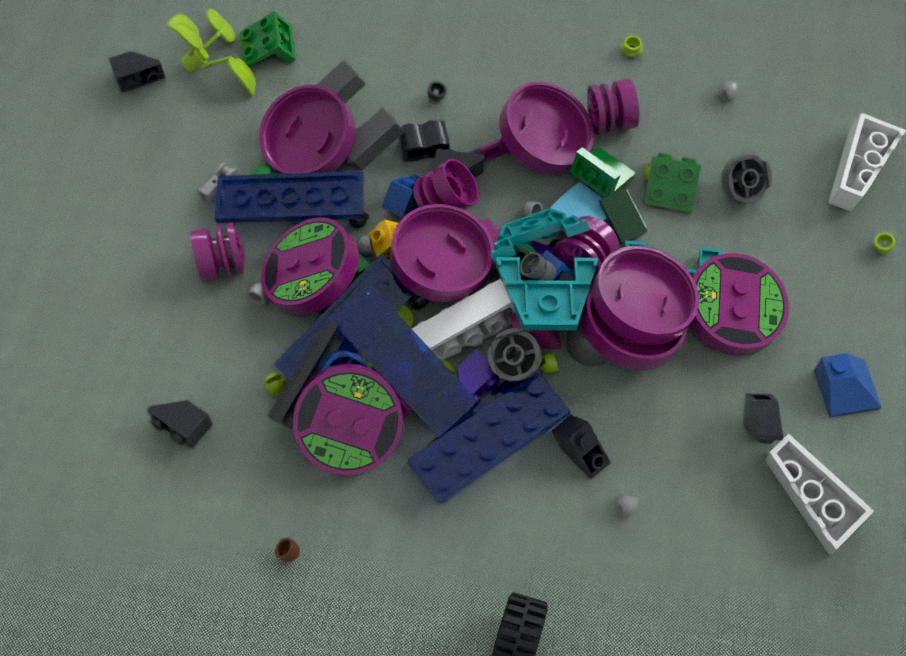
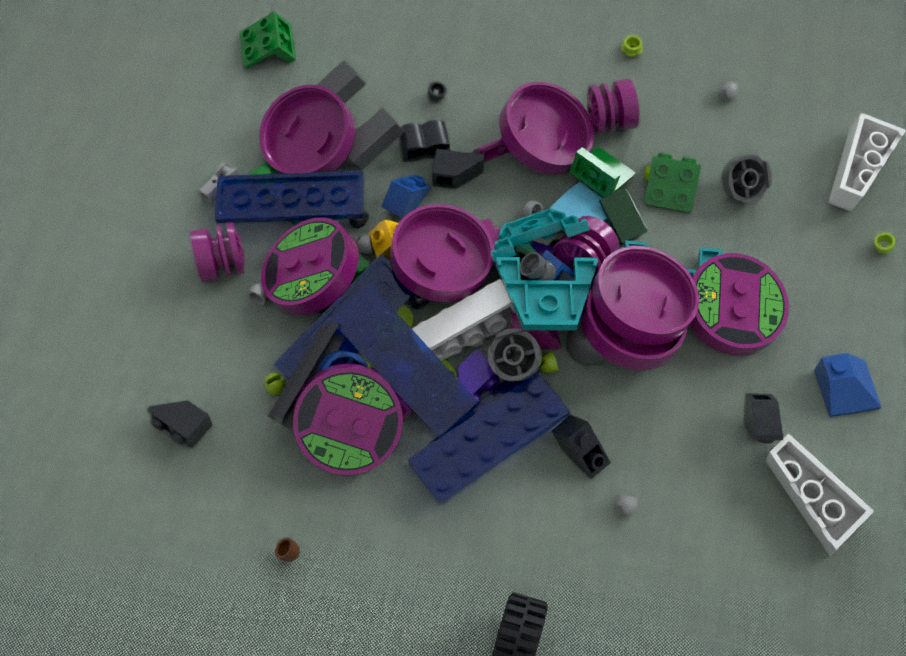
black slope [108,51,165,93] -> none
lime plant [166,9,256,97] -> none
magenta wheel [413,159,479,210] -> none

